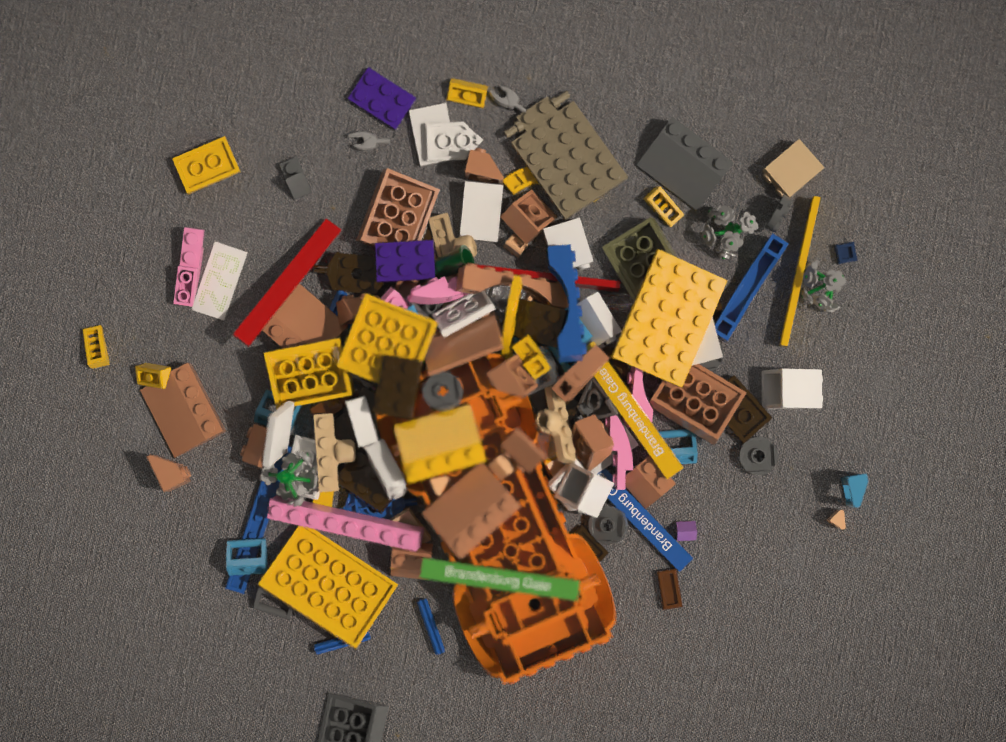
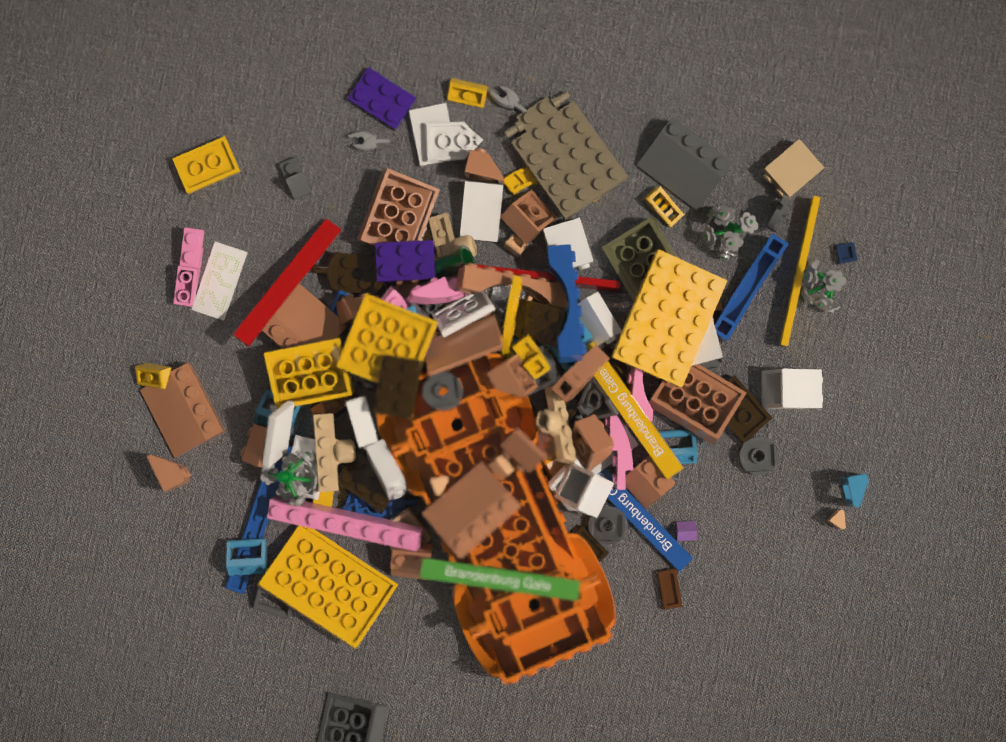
yellow slope [82,325,110,369] -> none
blue axle [314,630,371,654] -> none
yellow slope [394,405,486,483] -> none
blue axle [417,599,445,655] -> none

